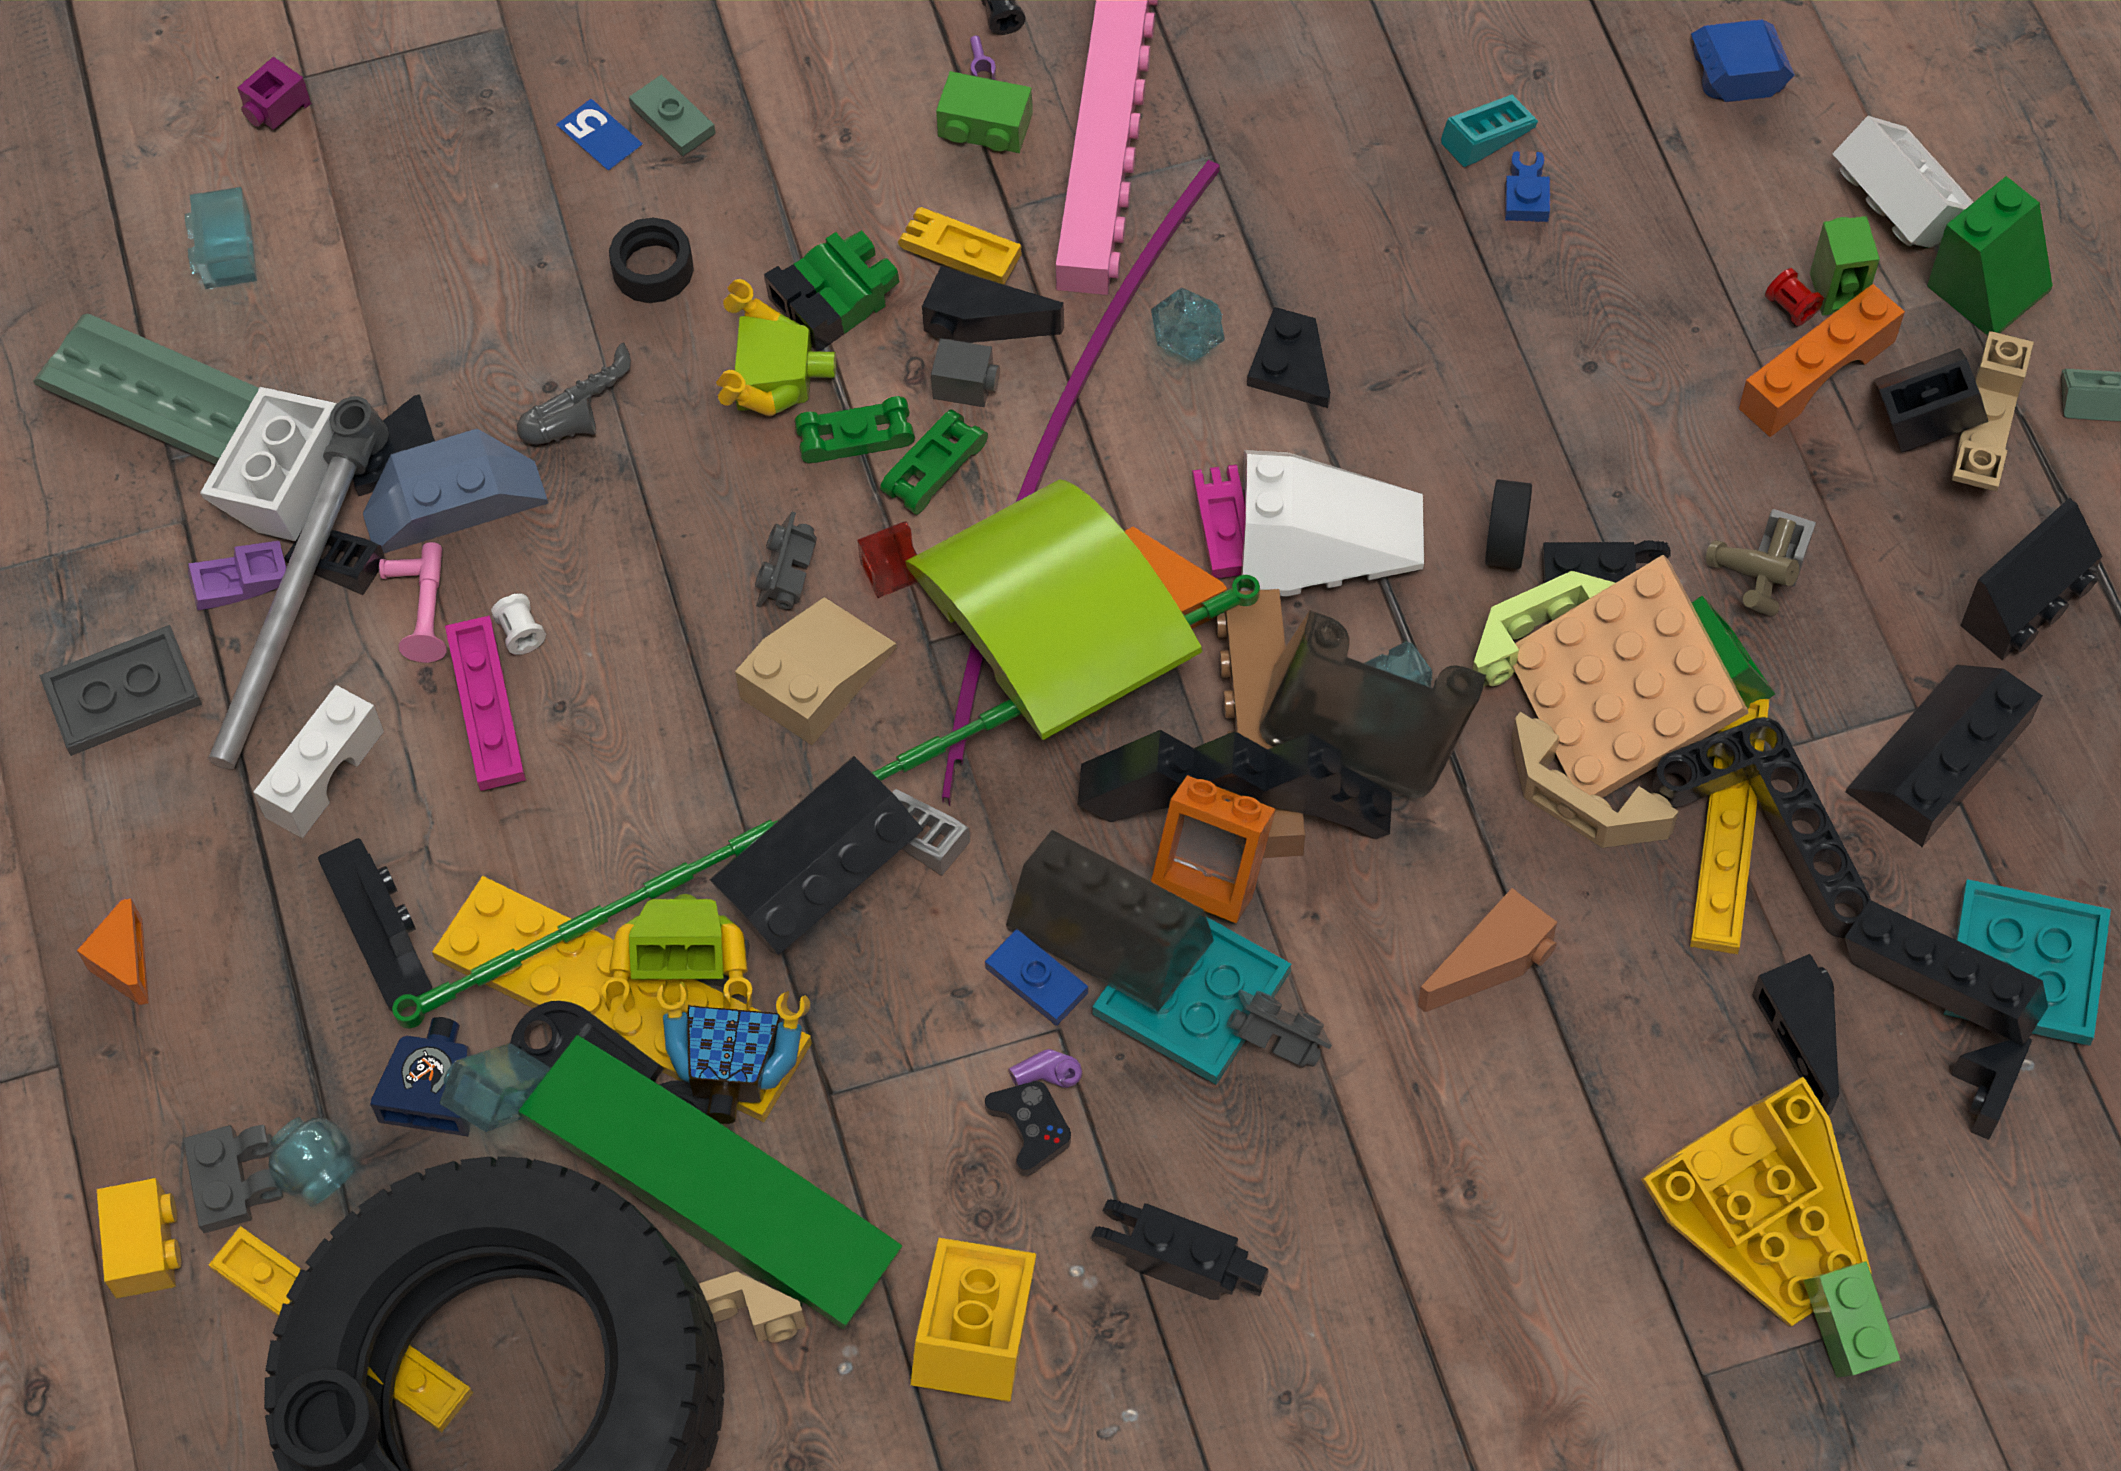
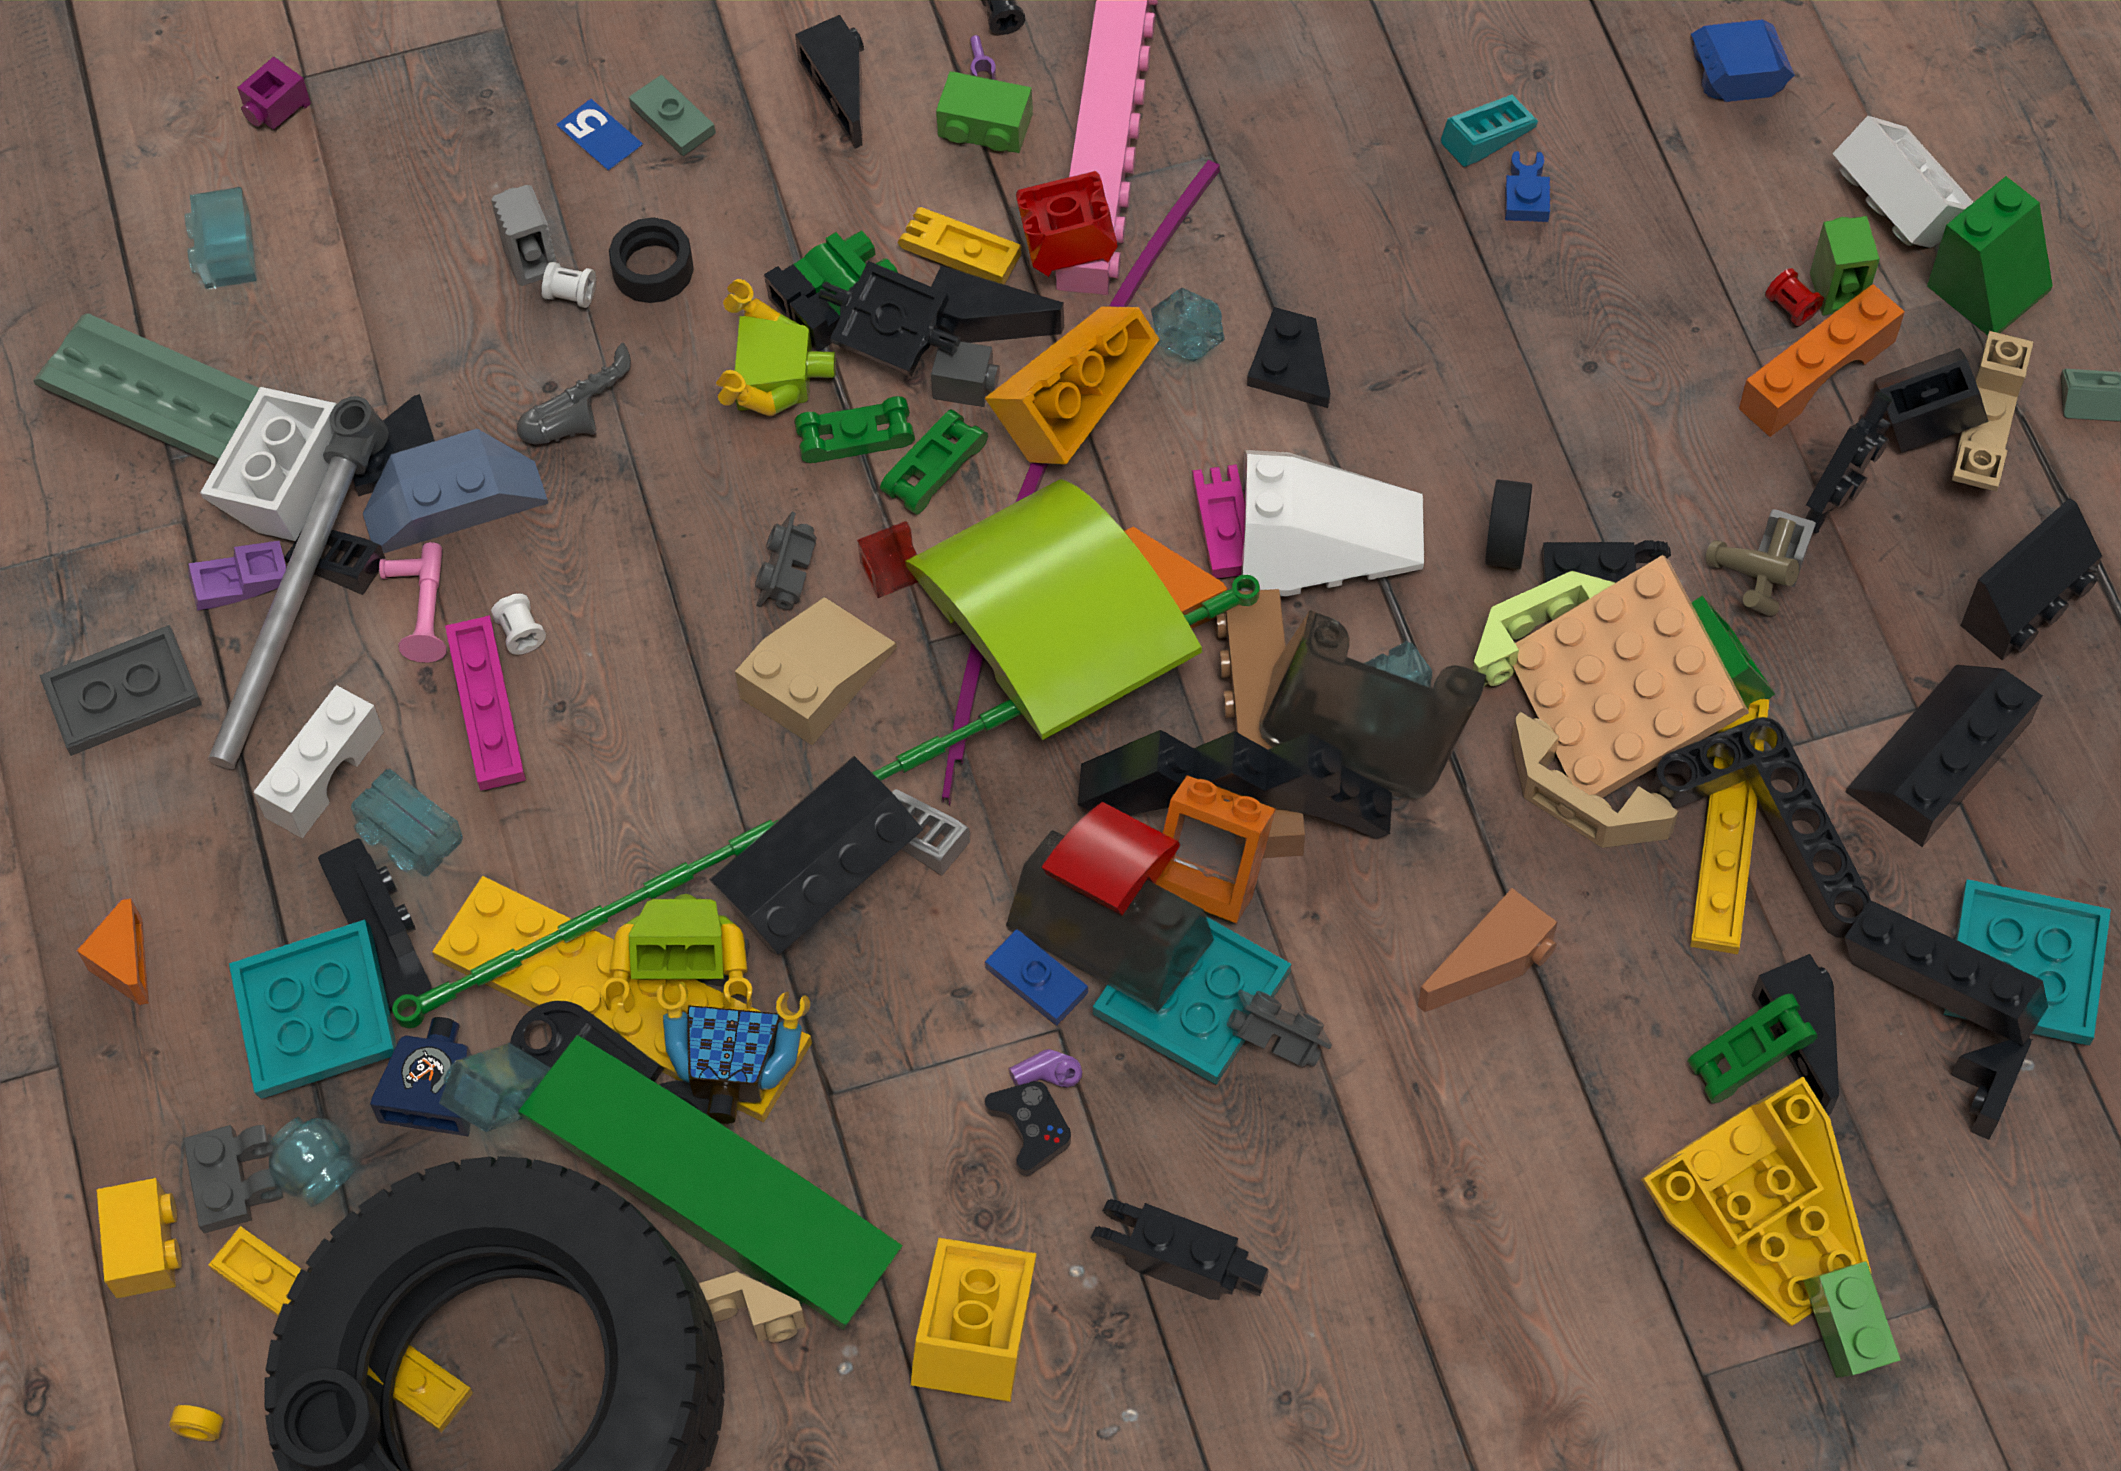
none -> yellow tile [169,1405,224,1441]
none -> teal plate [229,919,397,1099]
none -> clear light blue brick [350,769,463,877]
none -> light grey brick [491,185,556,286]
none -> white bush [542,262,596,308]
none -> black slope [795,15,864,149]
none -> black plate [819,261,961,377]
none -> light orange wedge [985,306,1160,465]
none -> red slope [1016,171,1118,277]
none -> red slope [1041,802,1181,916]
none -> green plate [1687,993,1818,1104]
none -> black plate [1805,391,1893,533]

